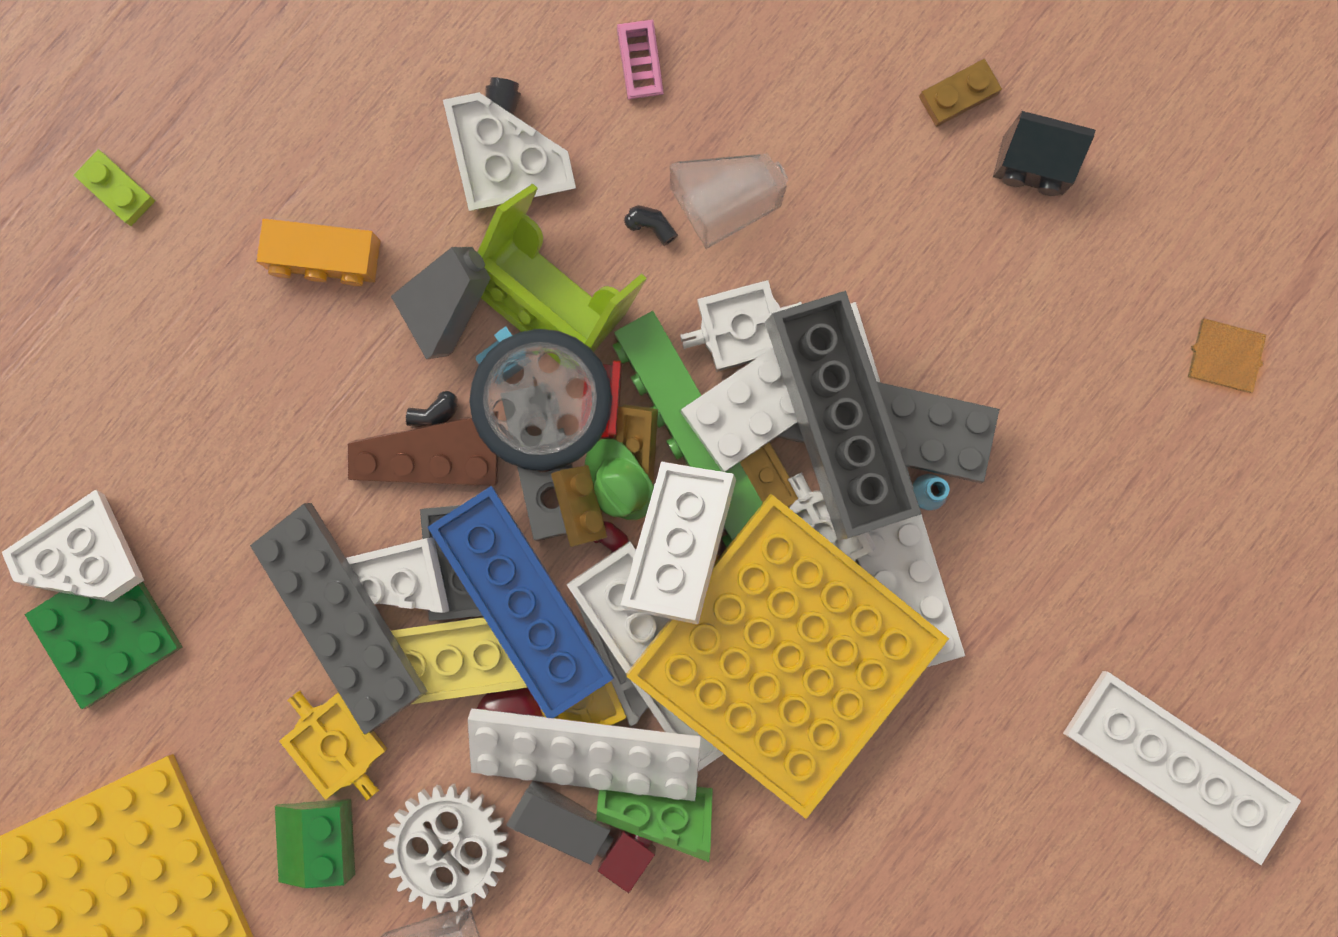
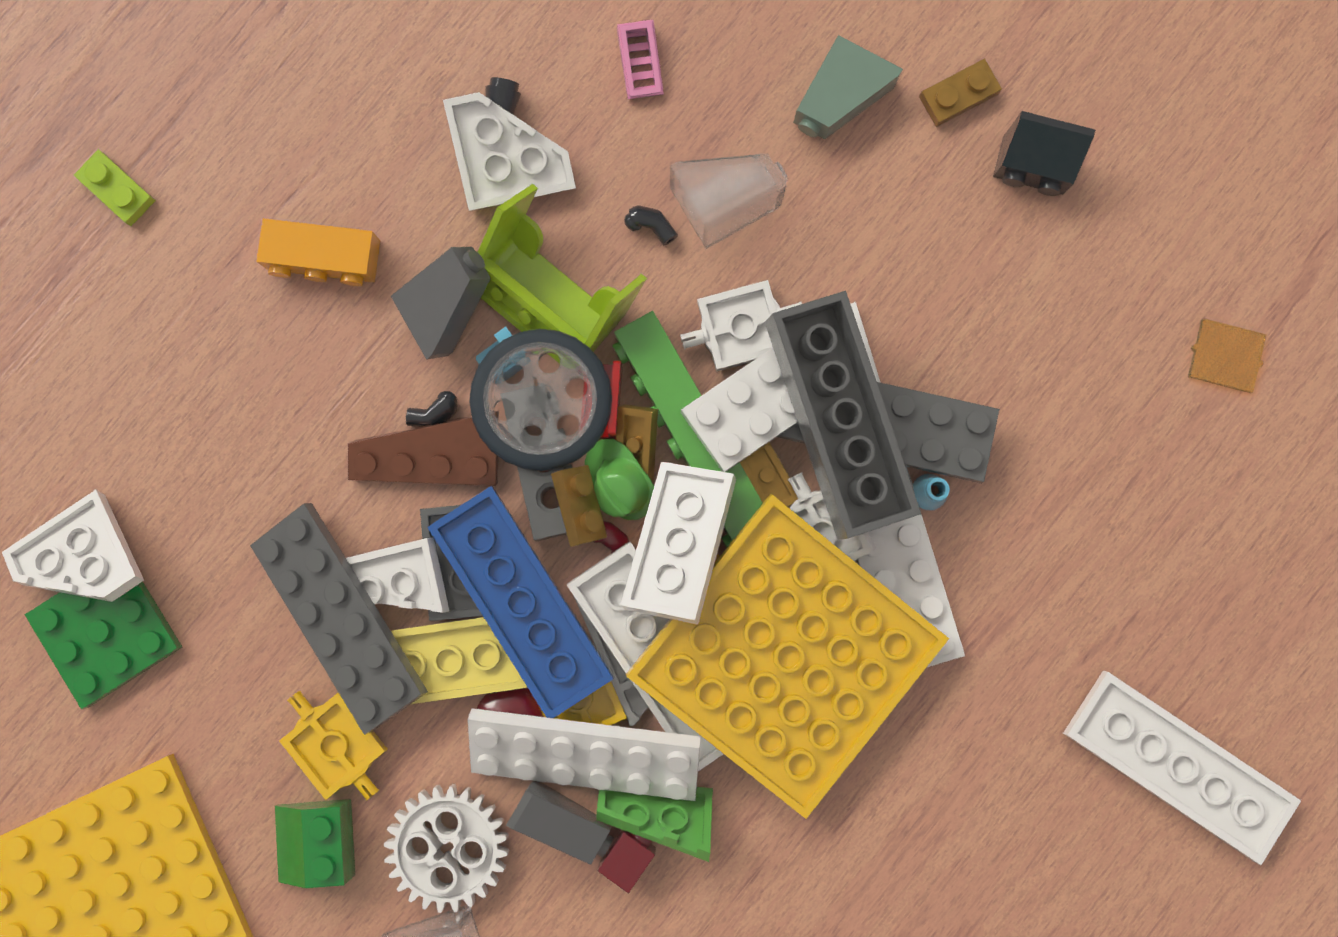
none -> sand green slope [793,35,903,139]

